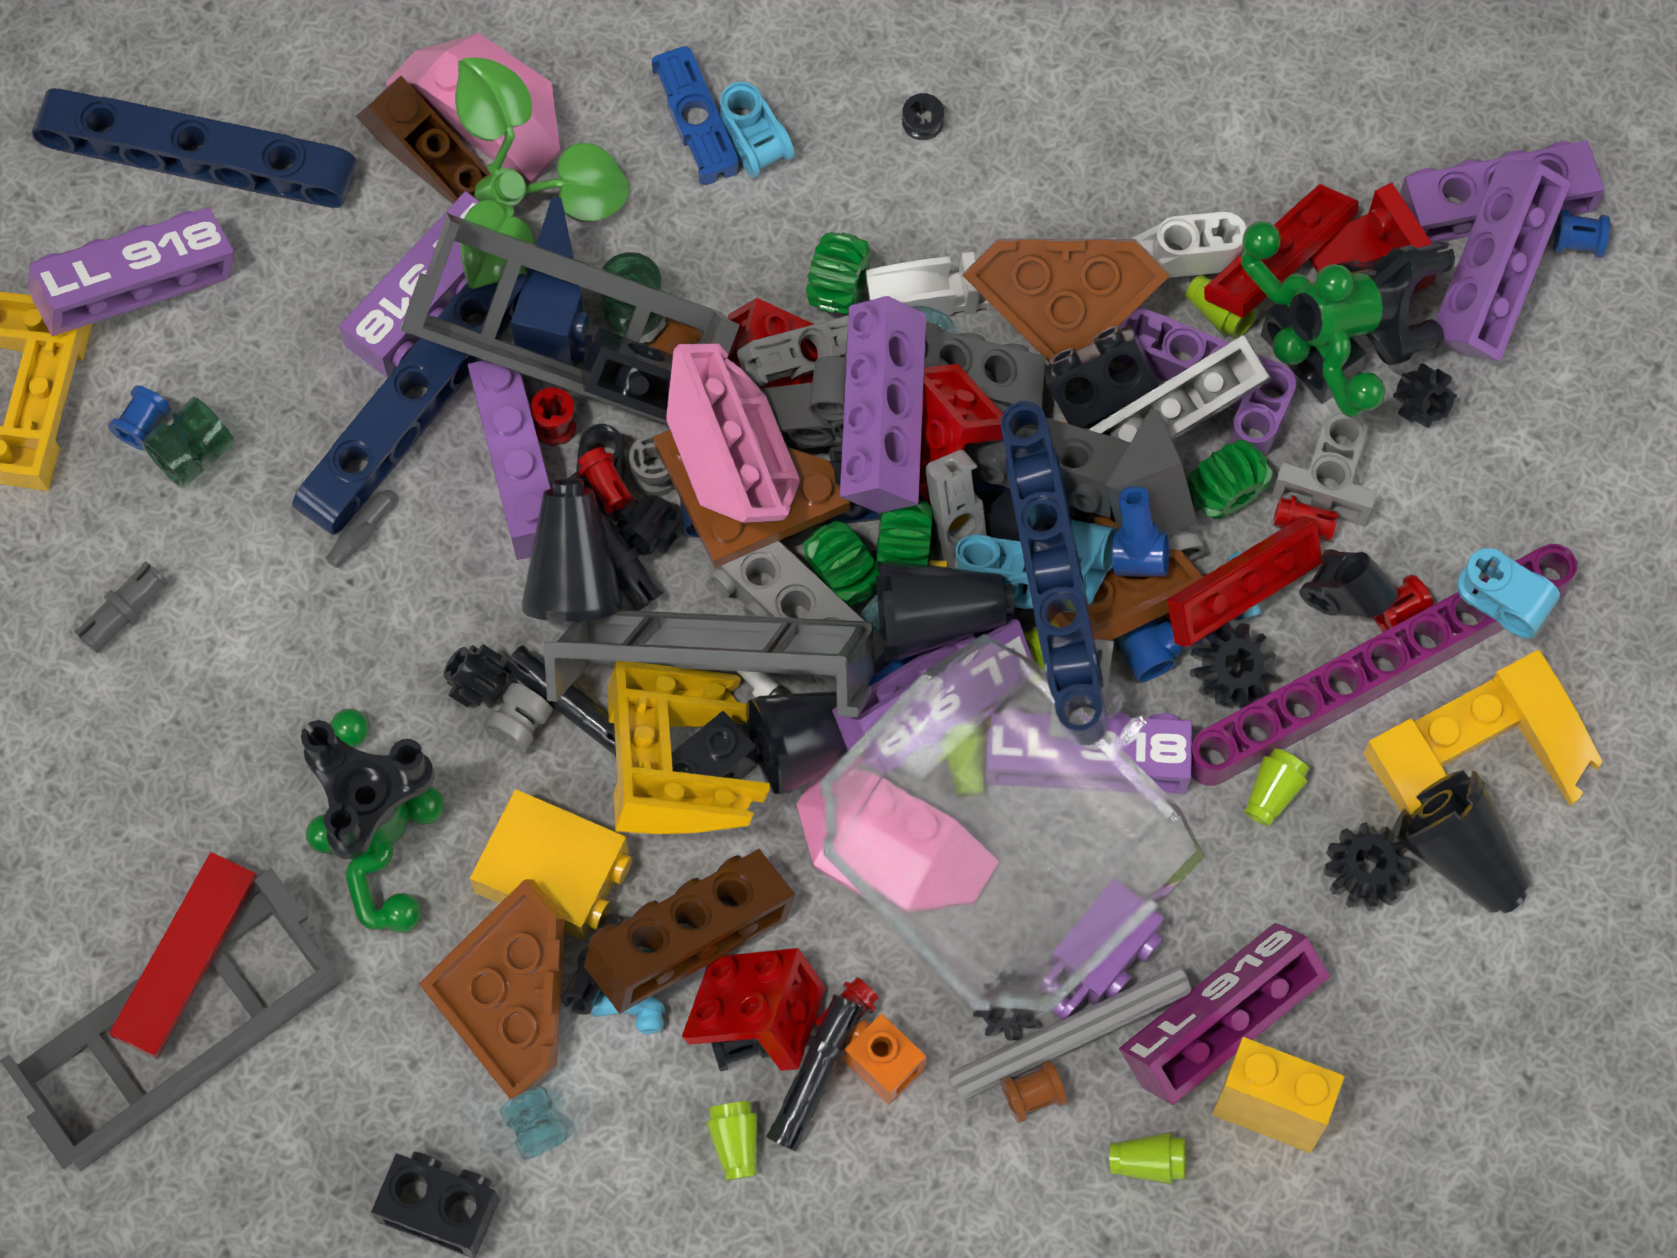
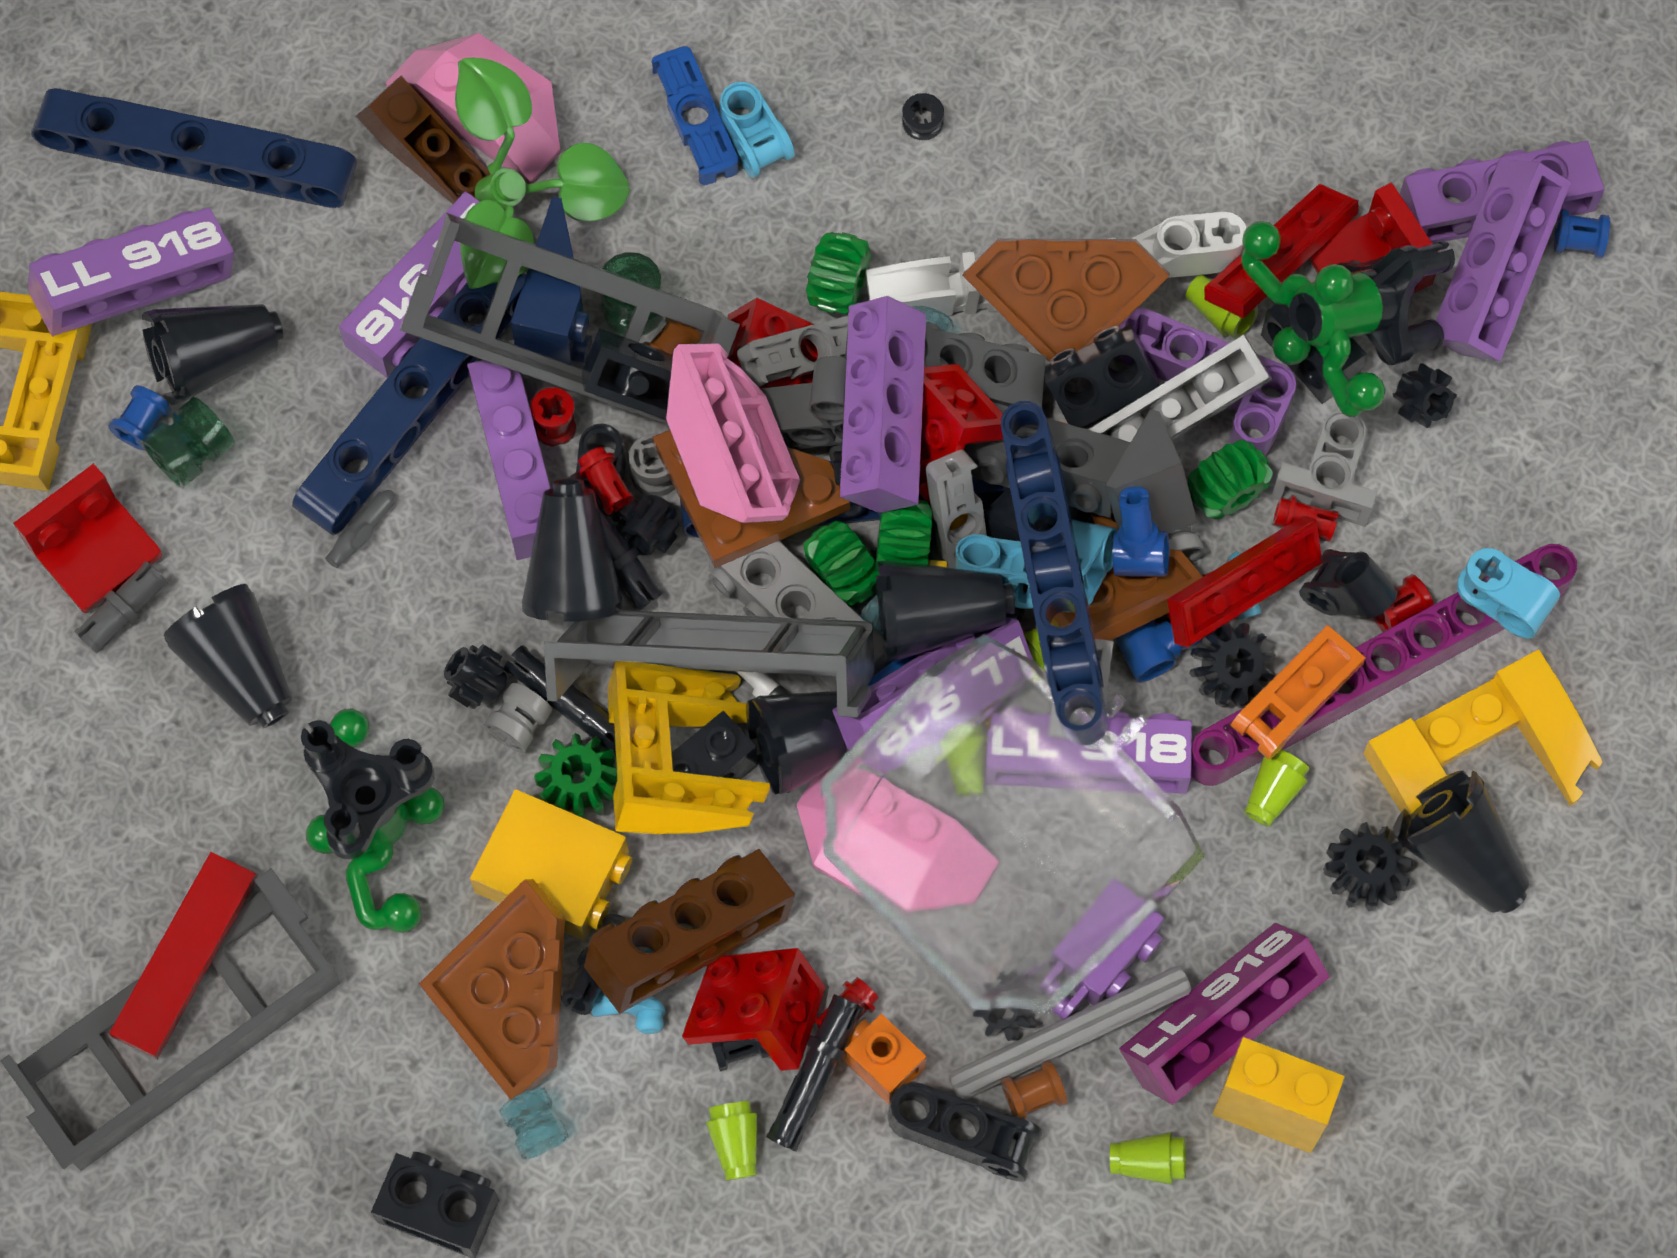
none -> red bracket [13,463,162,613]
none -> black cone [142,304,283,406]
none -> black cone [163,584,292,728]
none -> green gear [534,733,618,818]
none -> black piece [887,1082,1043,1182]
none -> orange plate [1231,625,1366,760]

